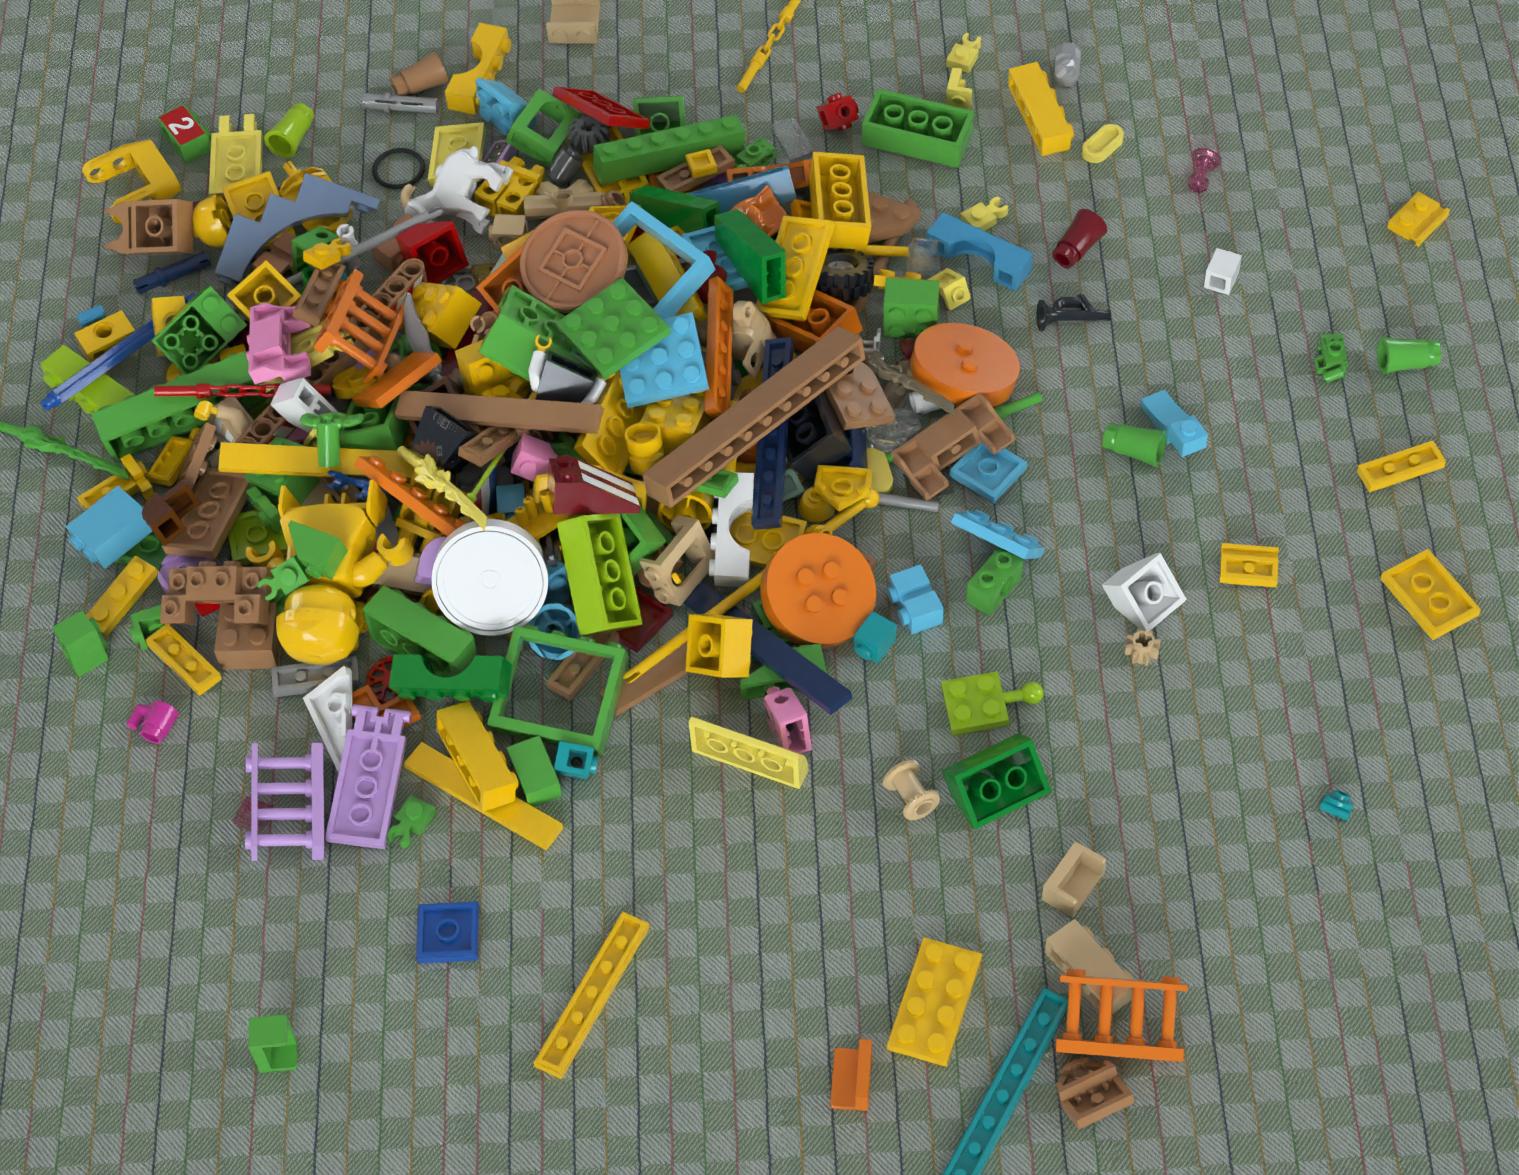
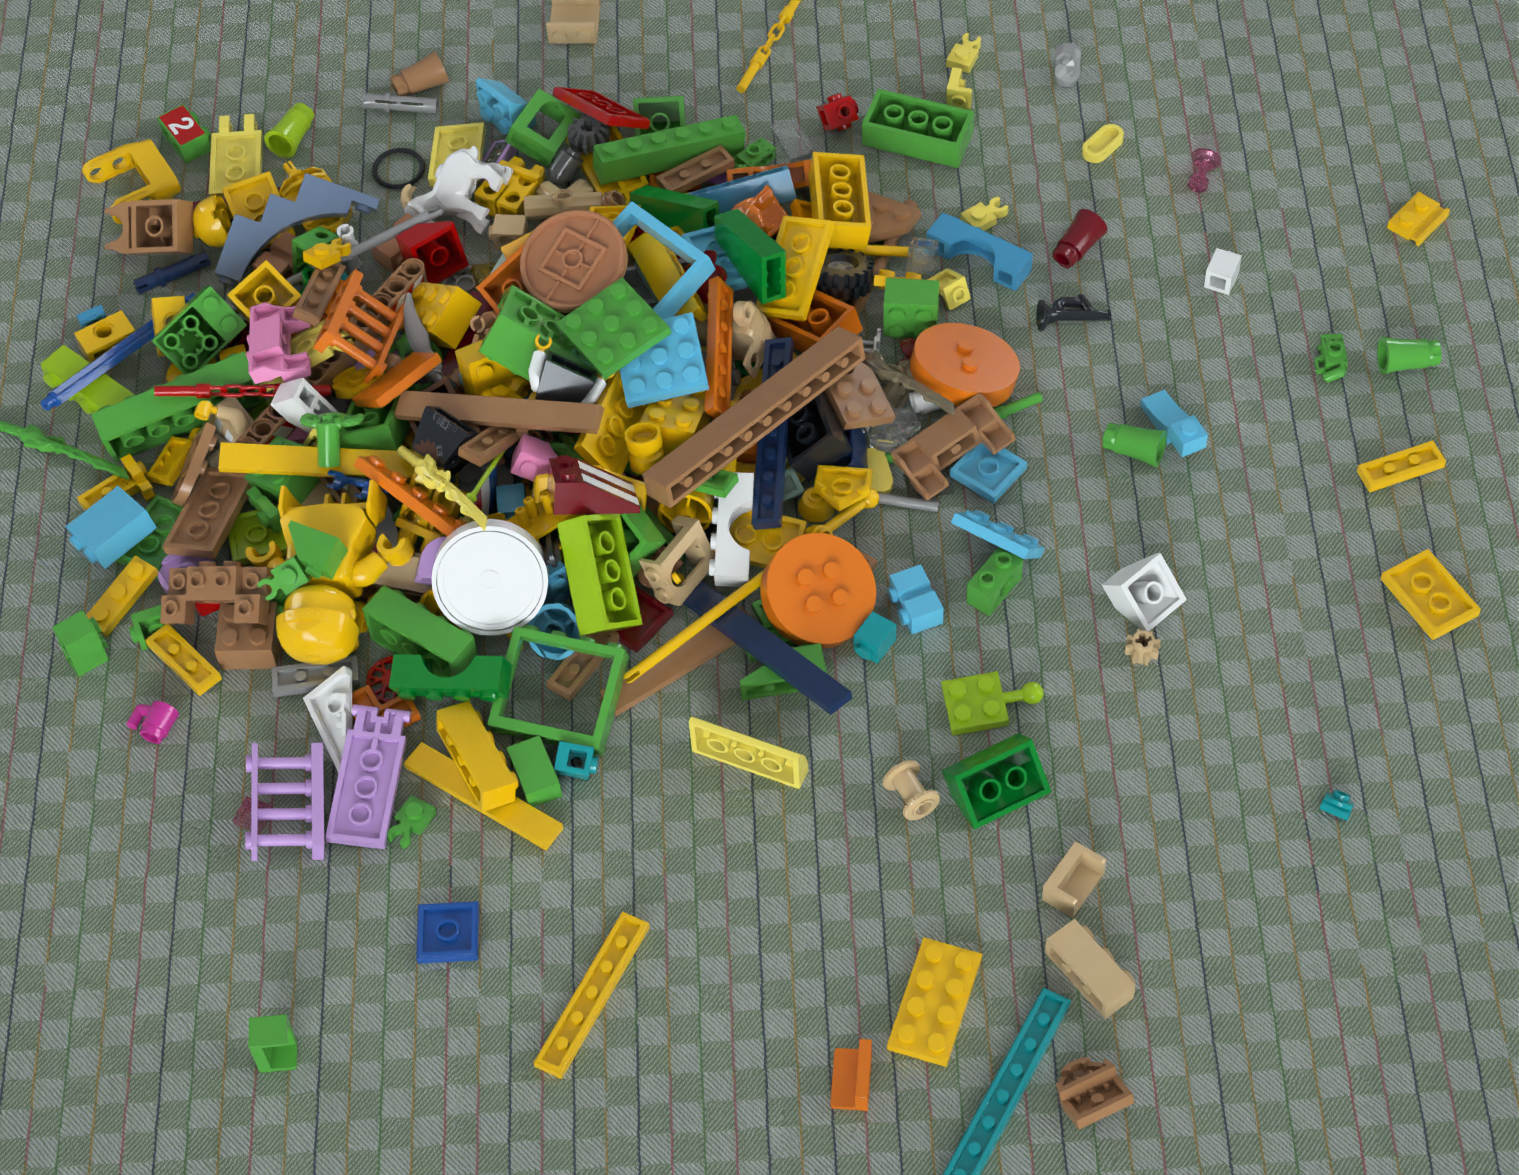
reddish brown brick [142,480,201,546] -> none
yellow arch [445,22,511,115] -> none
yellow tile [685,149,718,179] -> none
yellow brick [685,614,753,678] -> none
bright pink torso [764,687,812,754] -> none
yellow brick [1008,62,1074,156] -> none
orange fence [1055,969,1188,1062] -> none
yellow plate [1219,543,1279,588] -> none

